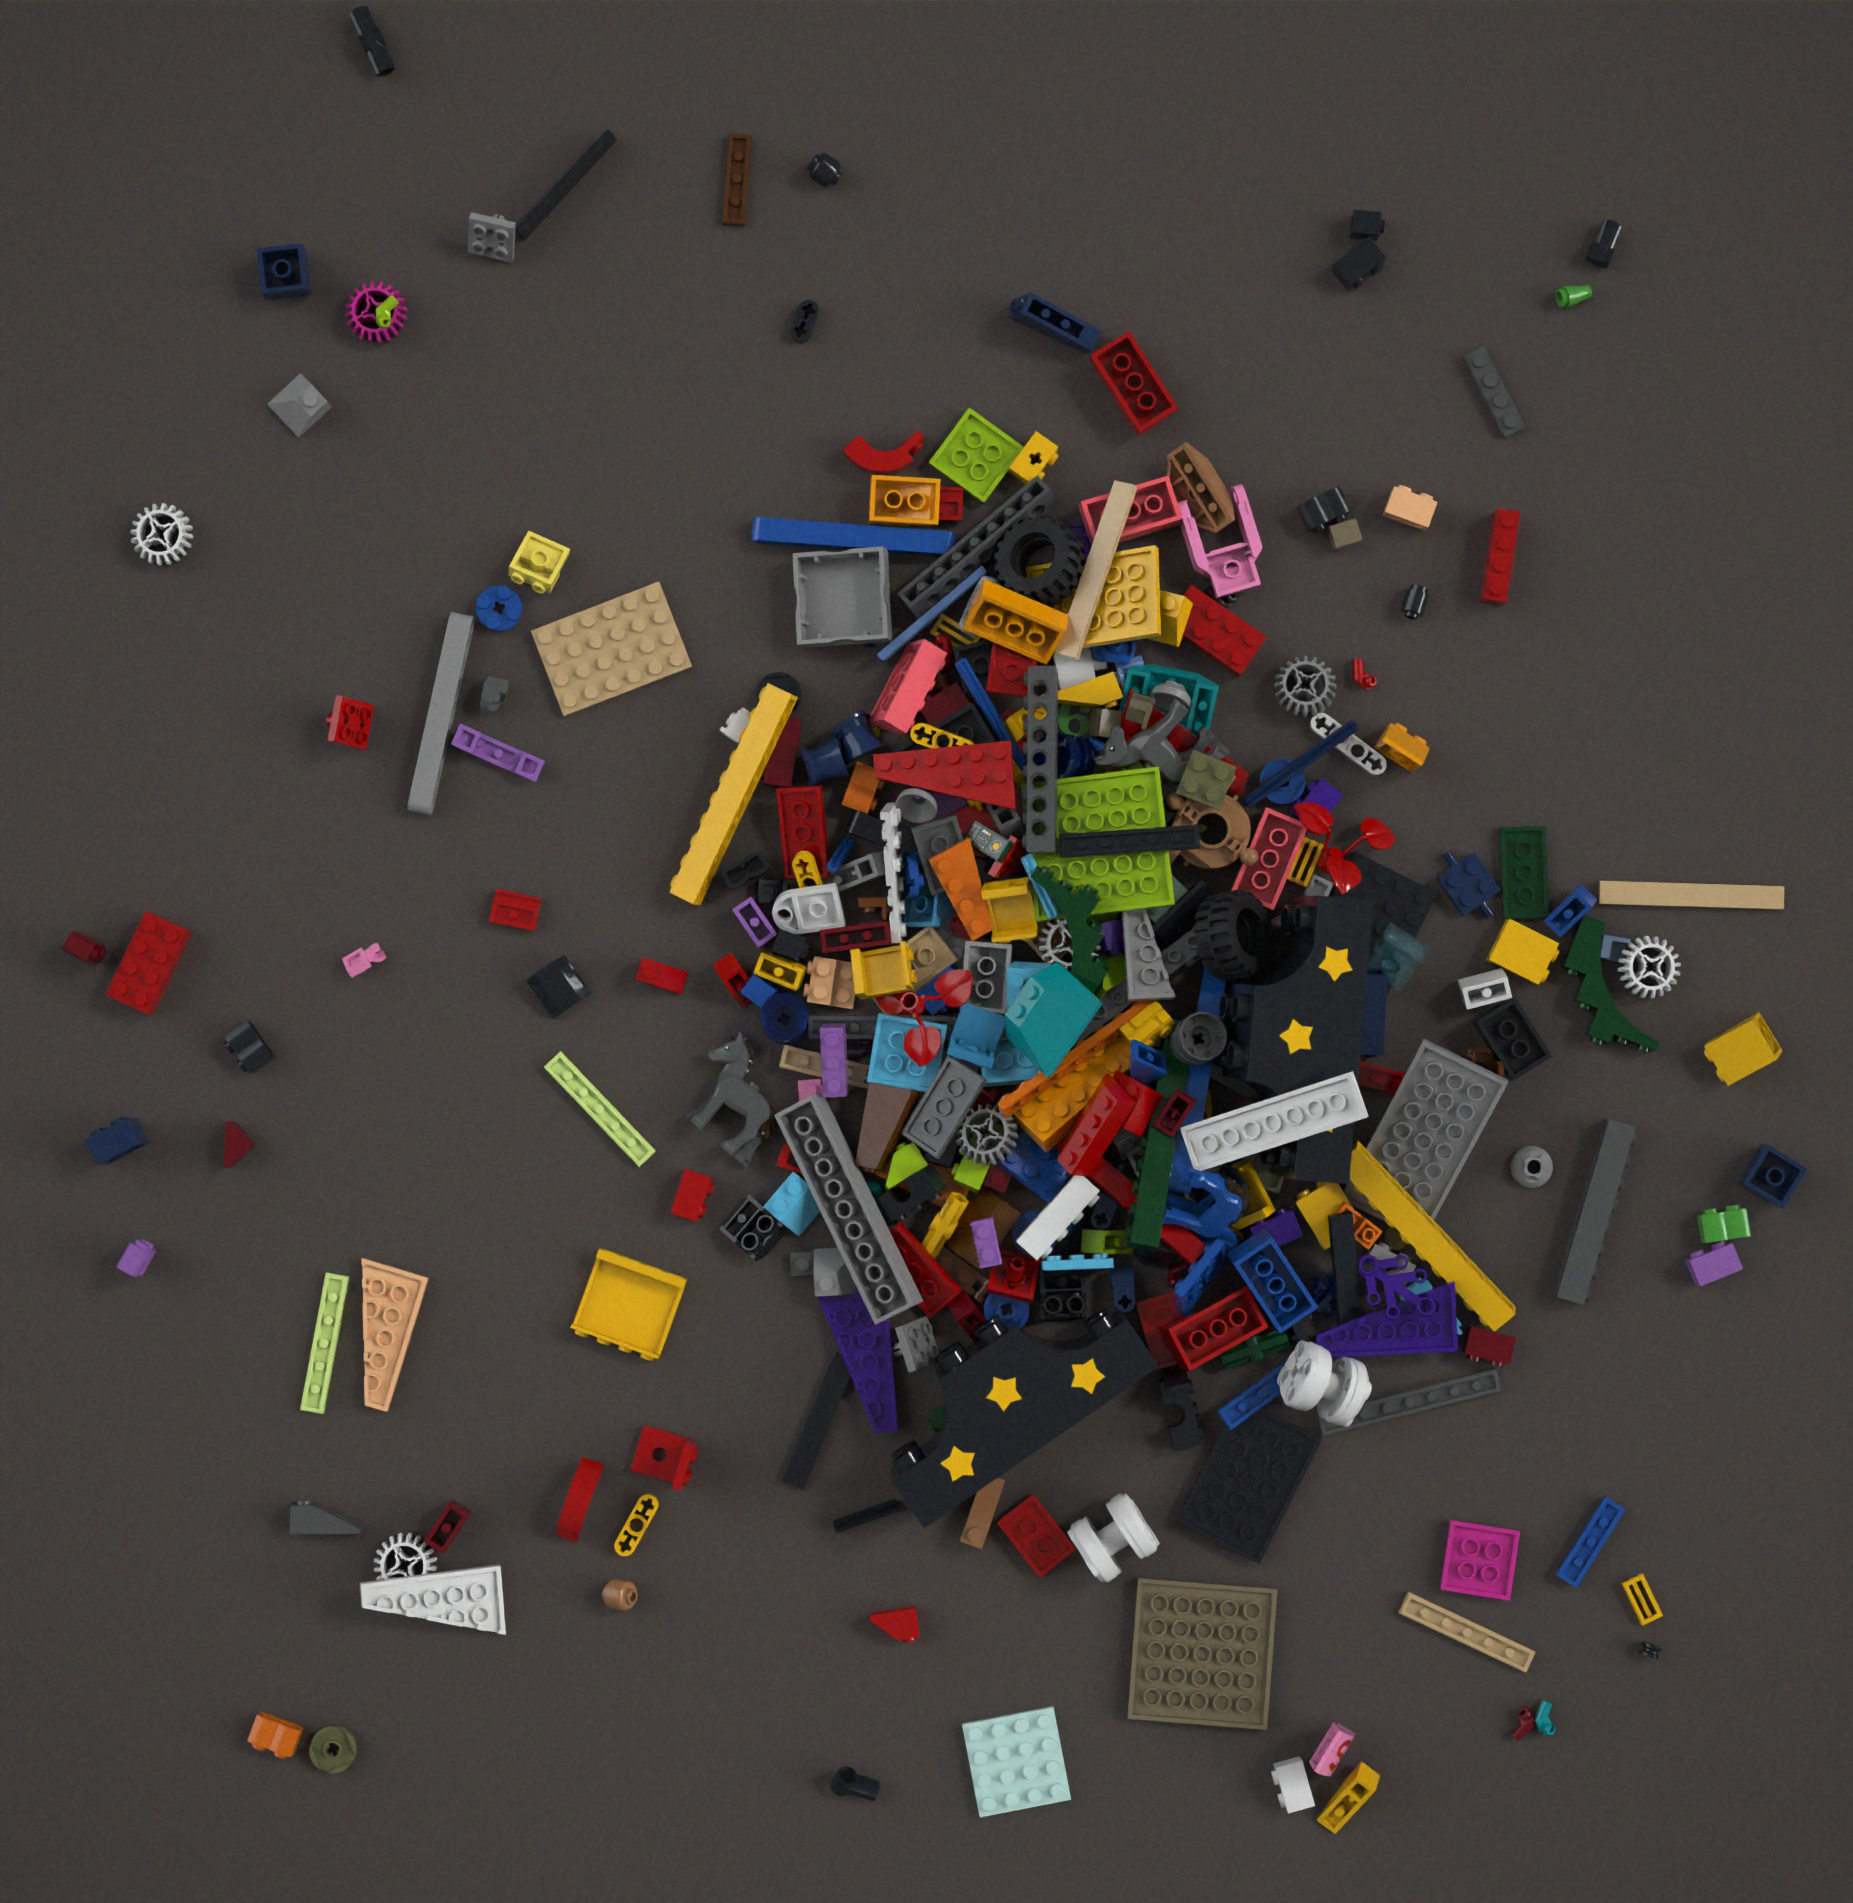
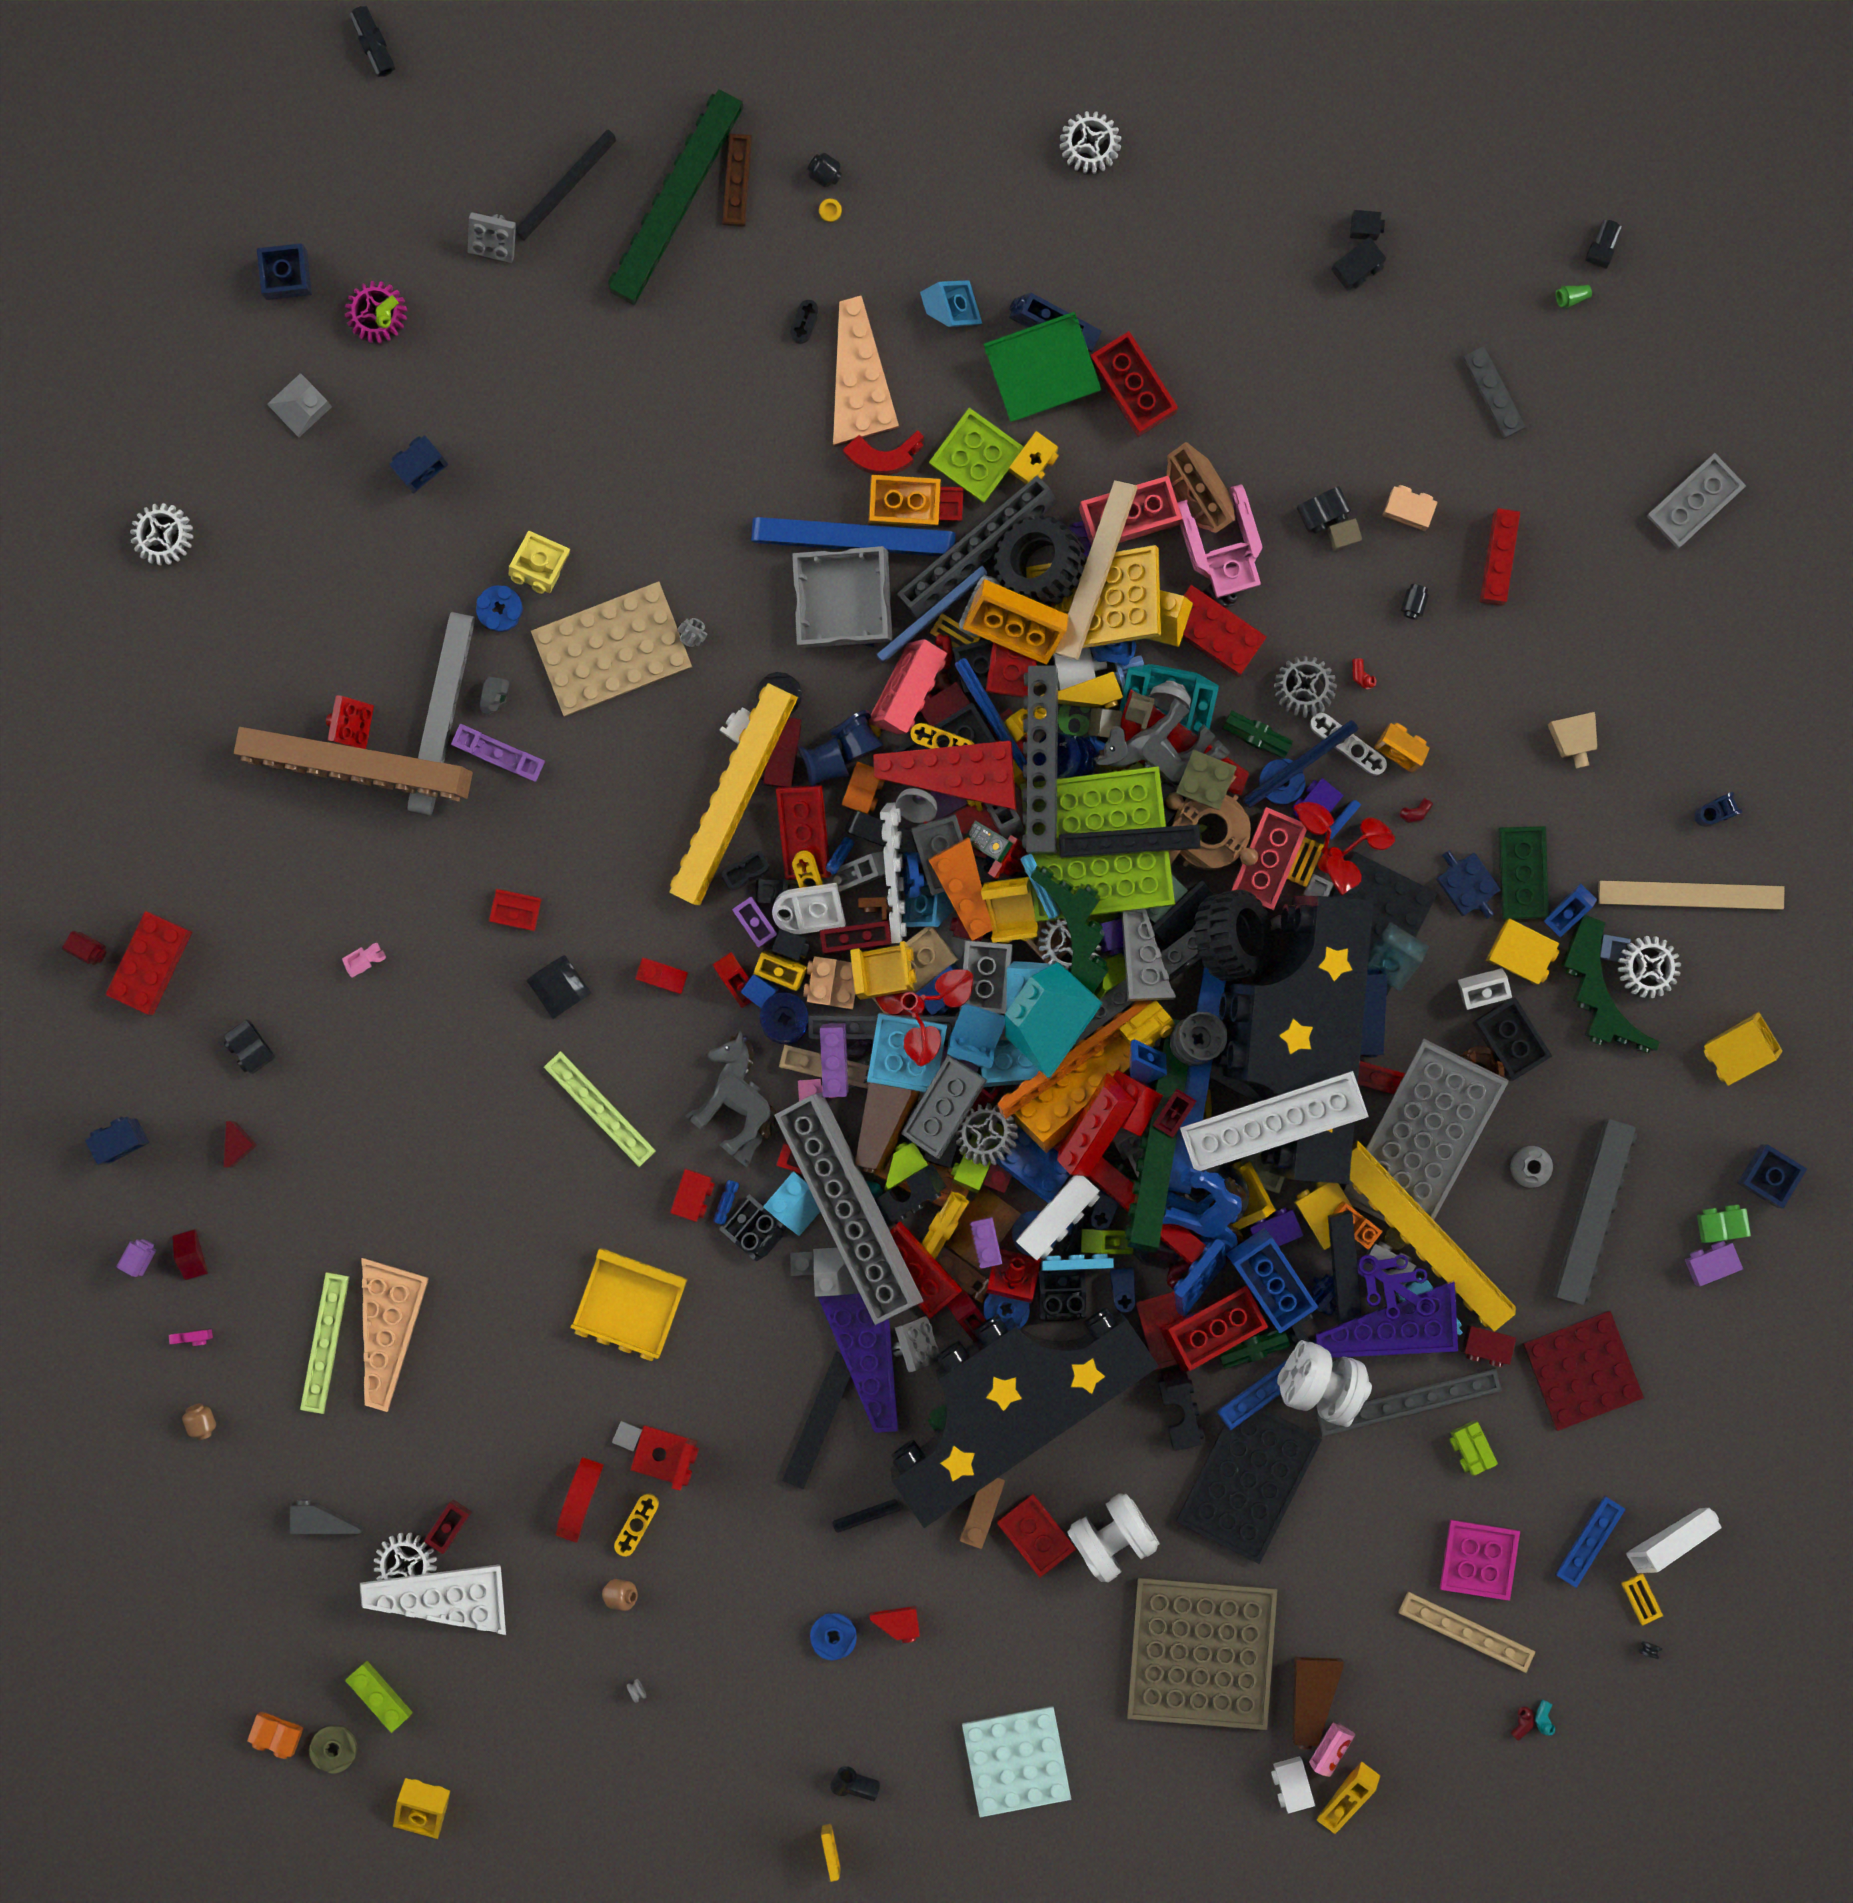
none -> dark pink plate [169,1329,213,1346]
none -> dark red slope [173,1229,208,1280]
none -> medium nougat head [182,1403,216,1440]
none -> medium nougat brick [234,727,473,802]
none -> lime brick [345,1661,413,1733]
none -> dark blue brick [389,435,449,494]
none -> yellow slope [393,1778,450,1839]
none -> dark green brick [608,89,744,306]
none -> light grey tile [612,1420,642,1451]
none -> light grey bush [627,1679,647,1703]
none -> light grey gear [677,618,708,647]
none -> blue axle [713,1180,739,1225]
none -> blue plate [810,1612,857,1661]
none -> yellow tile [819,198,842,222]
none -> yellow tile [821,1824,841,1882]
none -> light nougat wing [833,296,899,446]
none -> dark azure slope [920,280,983,327]
none -> green container [983,311,1102,422]
none -> white gear [1060,111,1121,174]
none -> dark green piece [1222,710,1293,759]
none -> reddish brown slope [1292,1657,1344,1750]
none -> blue tile [1323,800,1361,841]
none -> dark red arm [1400,798,1433,823]
none -> lime brick [1449,1420,1498,1476]
none -> dark red plate [1523,1311,1644,1431]
none -> tan torso [1548,712,1597,769]
none -> white slope [1626,1508,1722,1573]
none -> light grey plate [1647,453,1746,549]
none -> dark blue piece [1694,791,1742,827]

